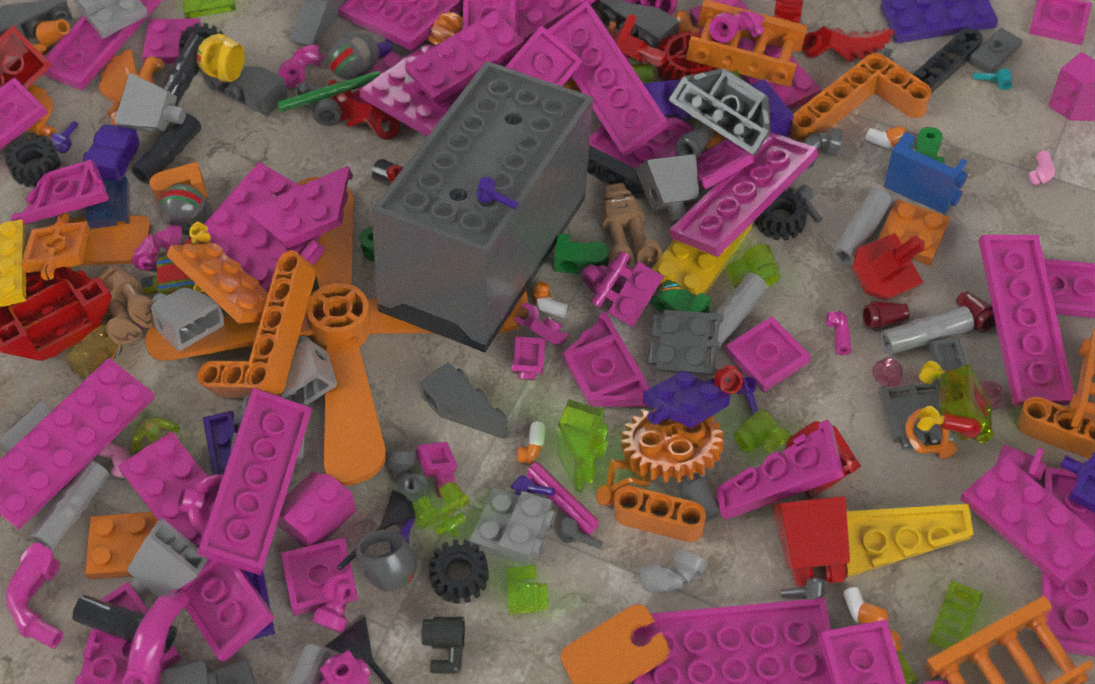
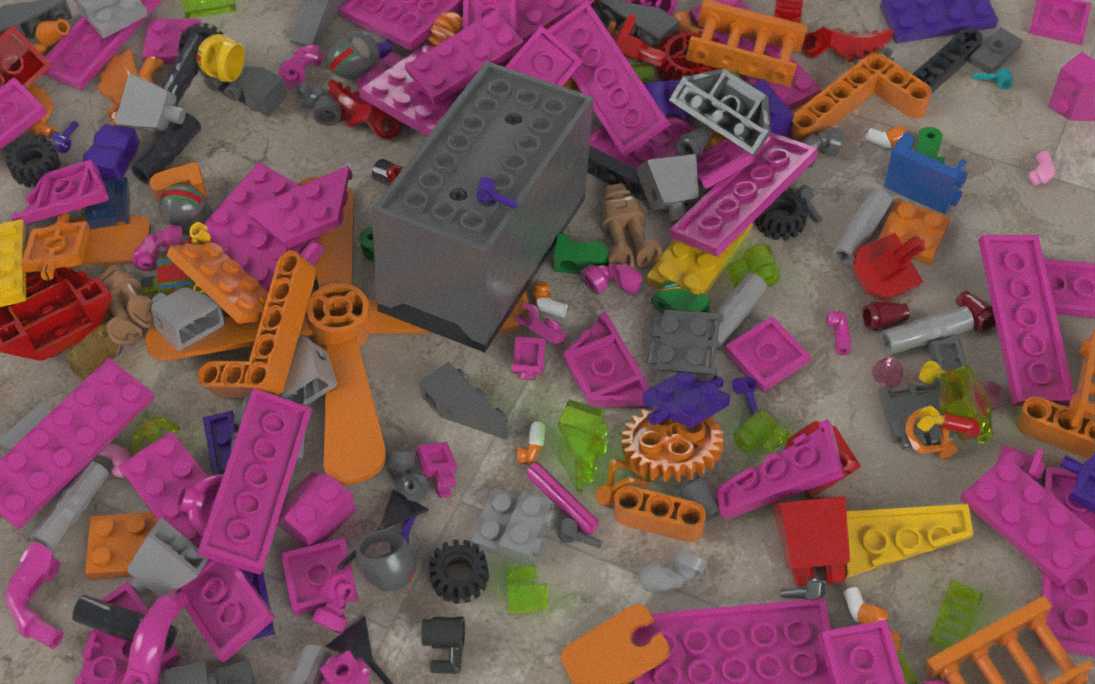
green bar [277,71,381,112] -> none
clear neon green hips [412,480,471,538] -> none
dark purple hand [510,475,555,496] -> none
dark pink plate [590,251,664,327] -> none
dark pink arm [709,11,765,43] -> none
red plate [714,365,743,395] -> none

